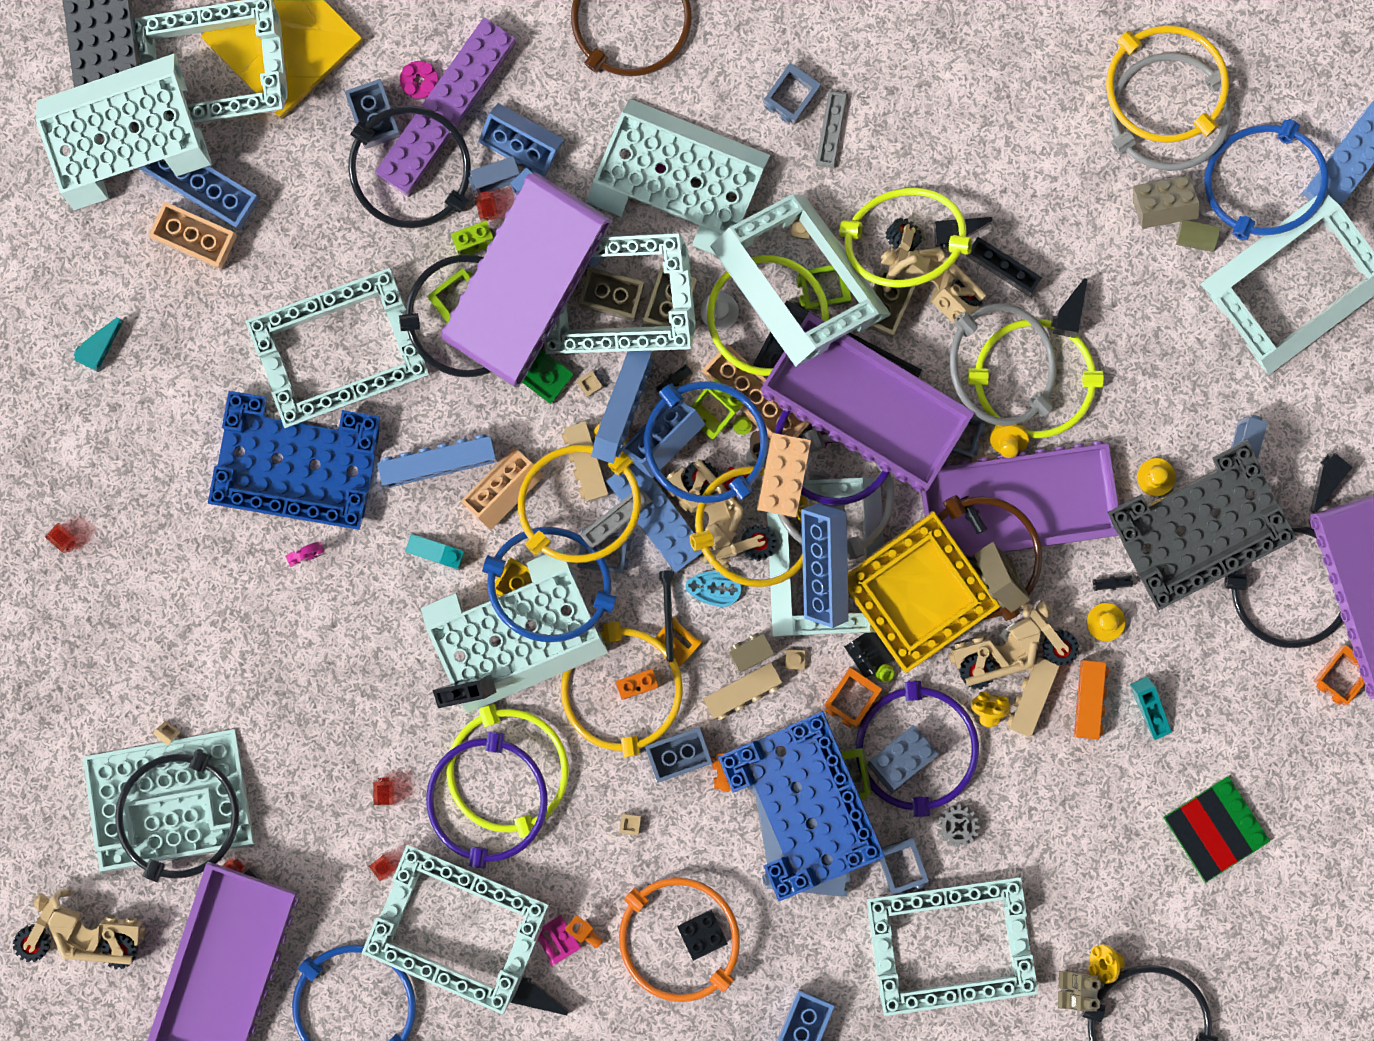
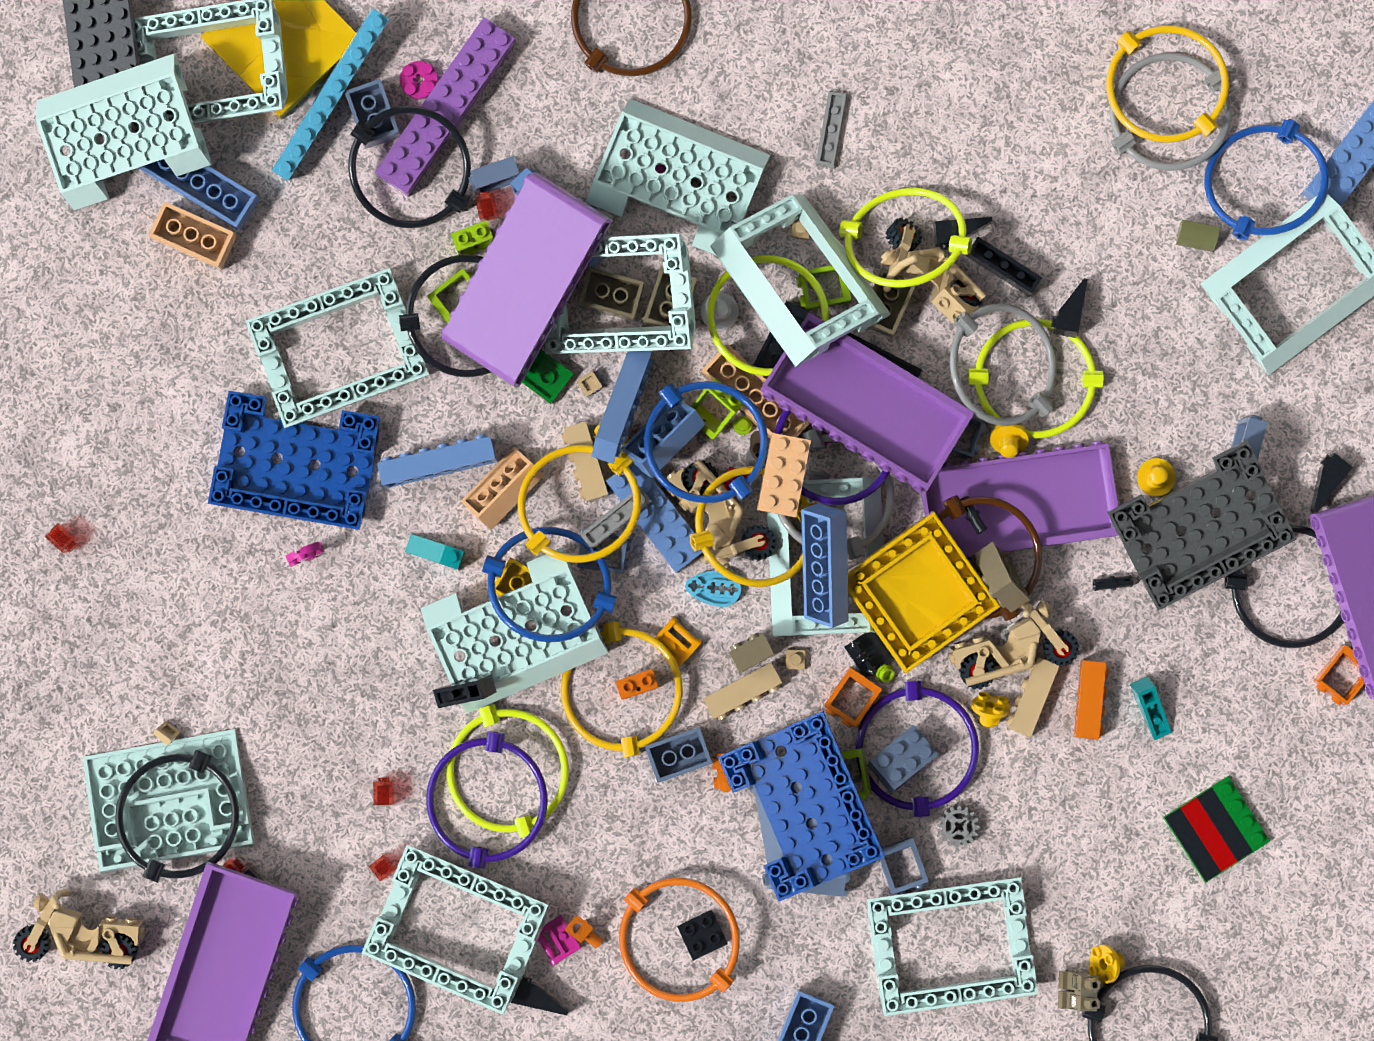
teal slope [74,317,124,372] -> none
medium blue slope [478,103,564,177] -> none
tan plate [619,814,641,836] -> none
black pin [655,364,693,393] -> none
black piece [659,570,674,662] -> none
sand blue window [763,63,821,124] -> none
yellow plate [1086,603,1125,641] -> none
dark tan brick [1133,175,1199,229] -> none
none -> medium azure brick [271,8,389,181]

